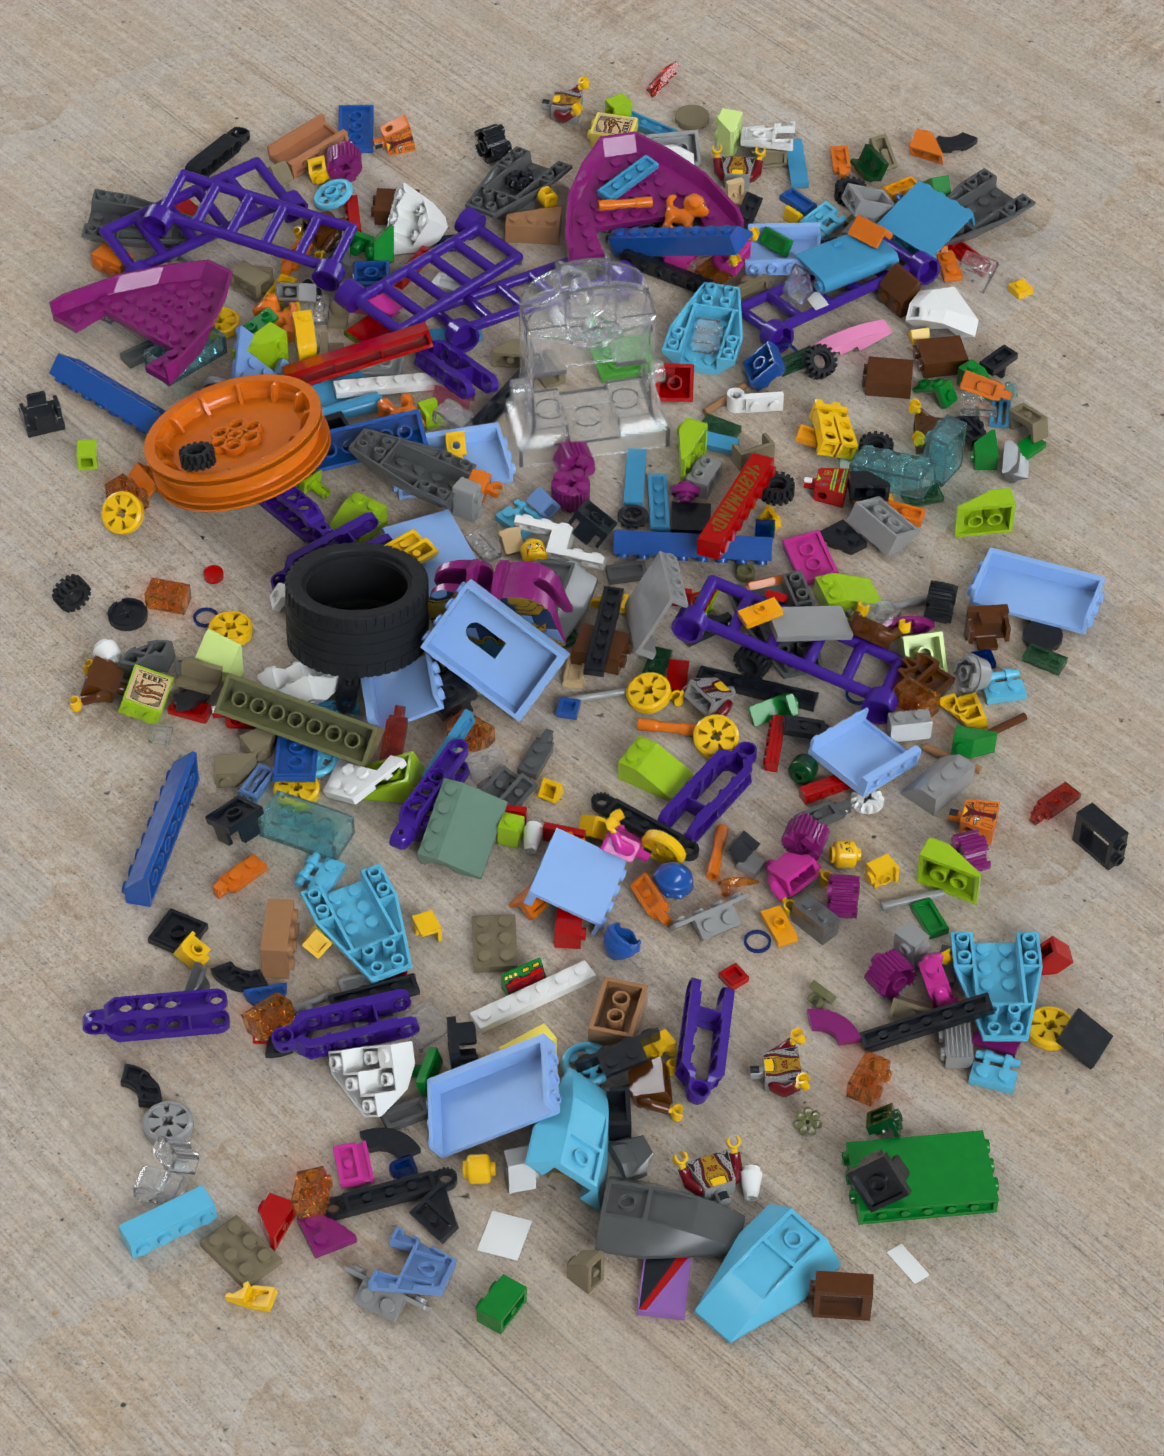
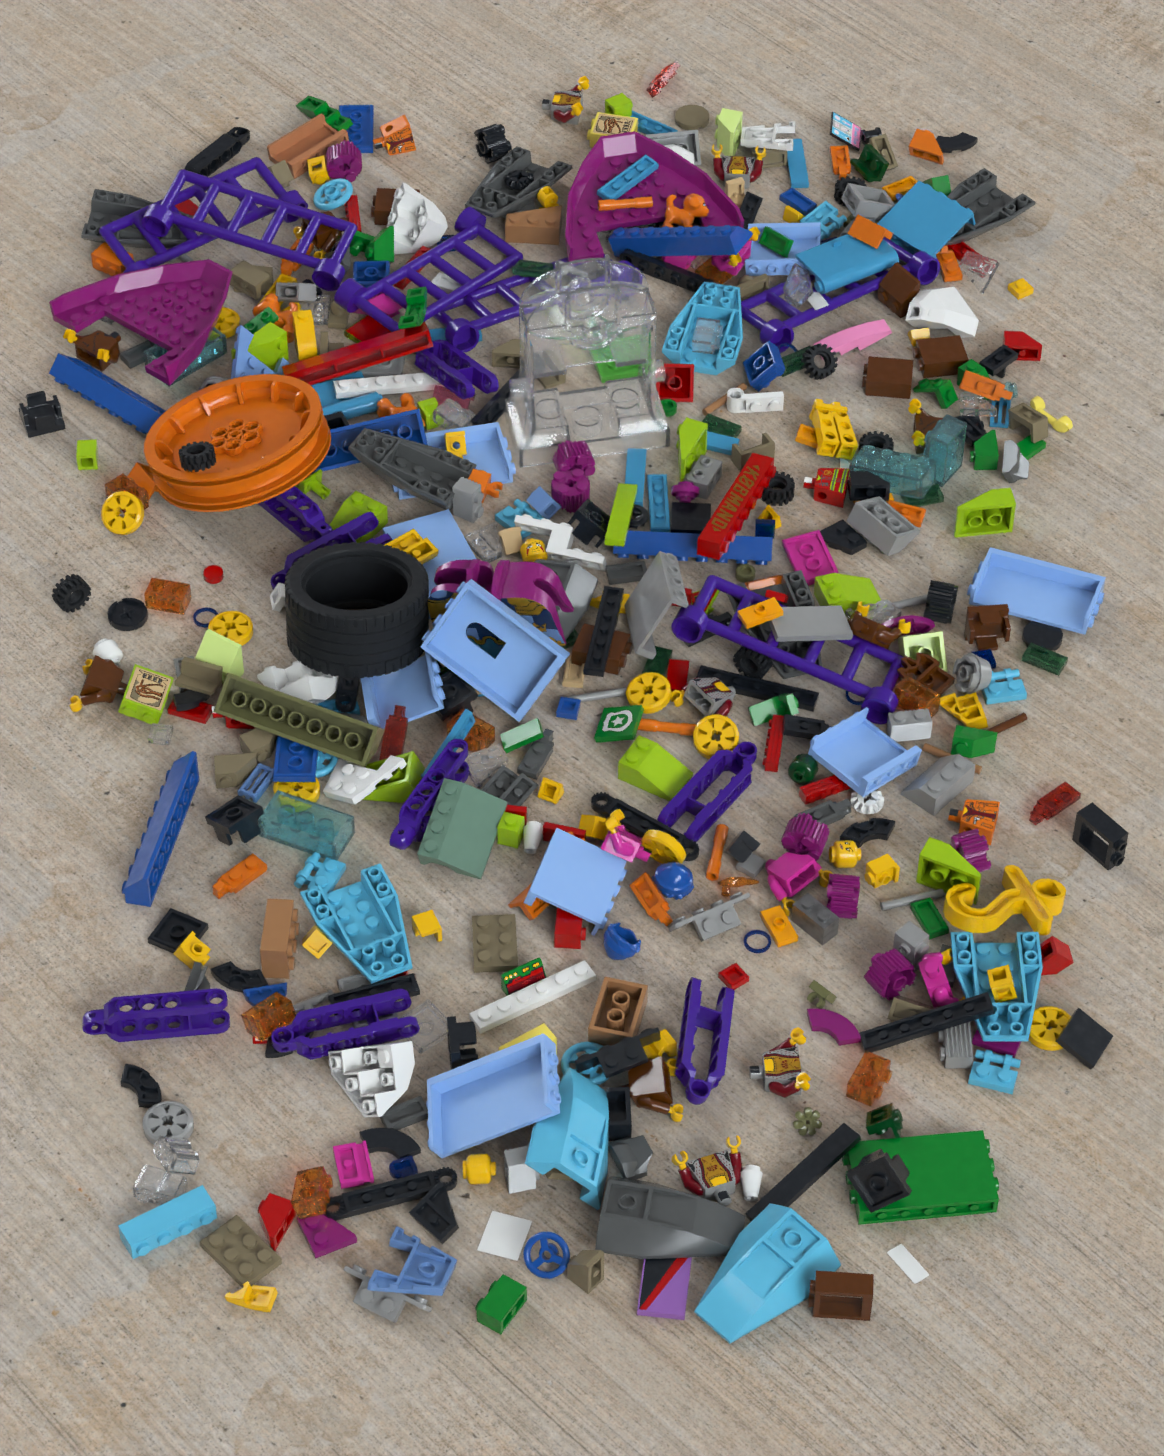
dark grey brick [118,640,176,680] -> none
green tile [411,1047,443,1097] -> none
none -> reddish brown torso [63,329,121,372]
none -> green slope [296,95,353,132]
none -> green slope [398,286,427,329]
none -> tile [500,718,544,753]
none -> clear green plate [512,259,554,279]
none -> blue piece [523,1232,570,1279]
none -> green tile [594,705,644,743]
none -> lime tile [605,483,638,547]
none -> green tile [658,399,677,417]
none -> black tile [745,1123,861,1221]
none -> piece [829,112,861,151]
none -> black tile [840,818,895,848]
none -> black bush [861,127,882,145]
none -> yellow piece [943,865,1066,936]
none -> yellow brick [987,964,1017,1003]
none -> red slope [1002,331,1042,361]
none -> light yellow bar [1030,396,1073,433]

